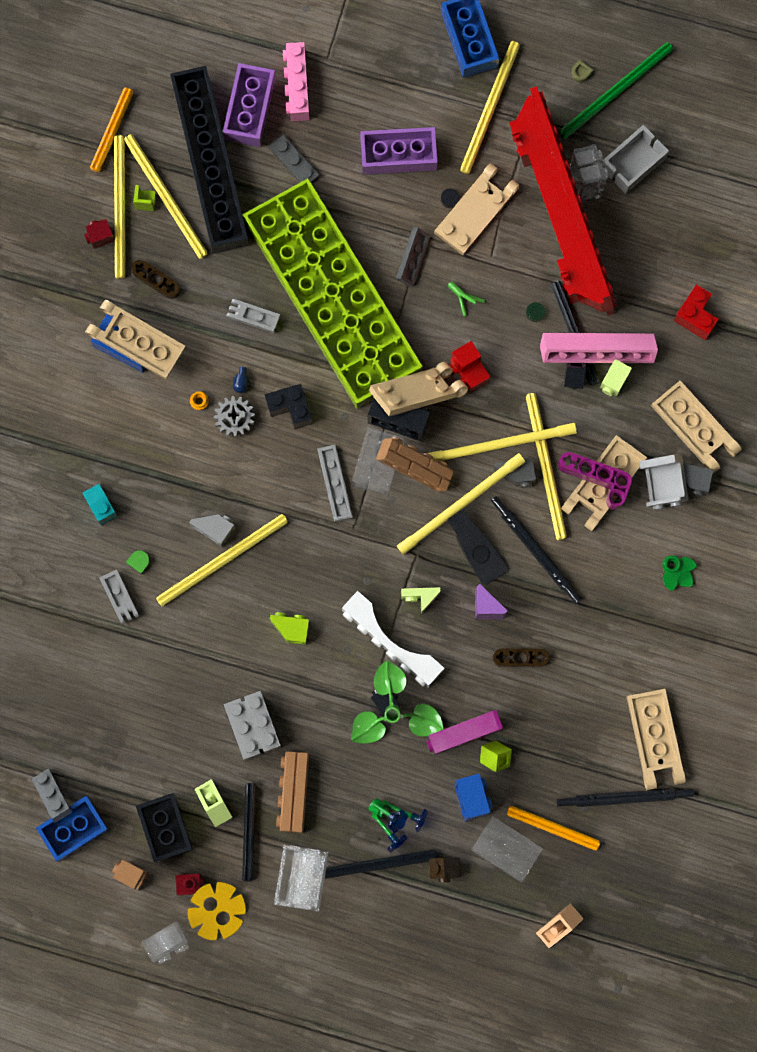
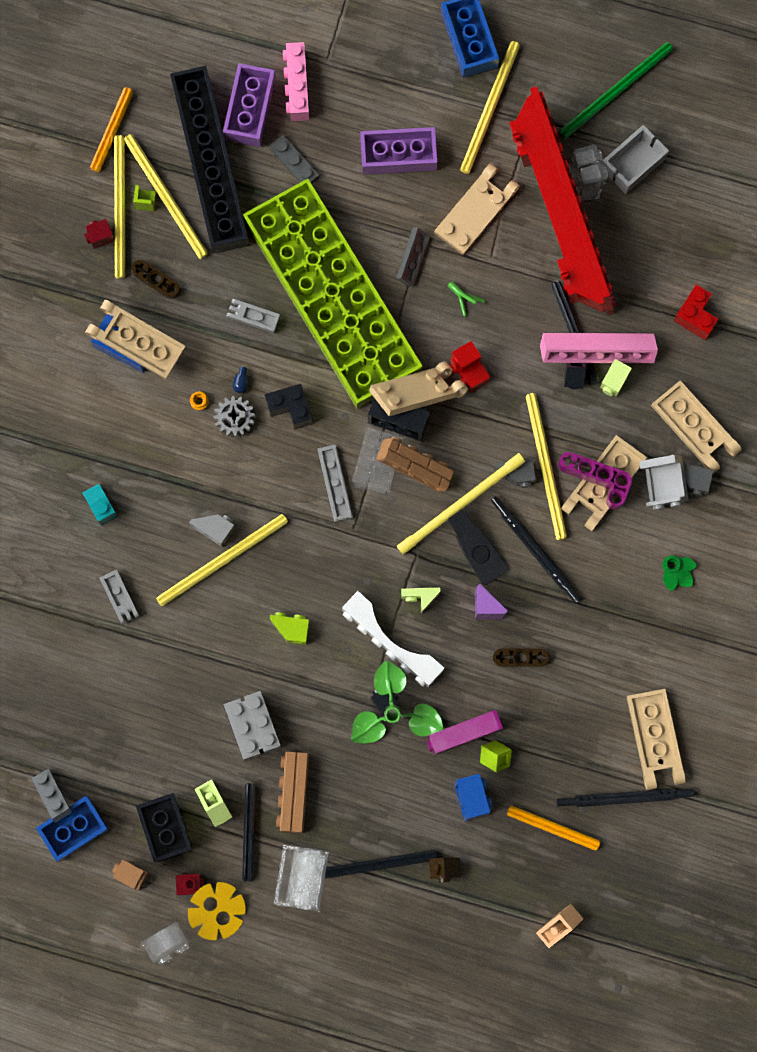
bright green tile [126,551,150,574] -> none
plant [368,798,428,852] -> none
light yellow piece [427,423,577,462] -> none
black tile [441,188,459,208] -> none
clear brick [470,816,543,883] -> none
clear green tile [526,302,545,322] -> none
olive tile [571,59,594,83] -> none

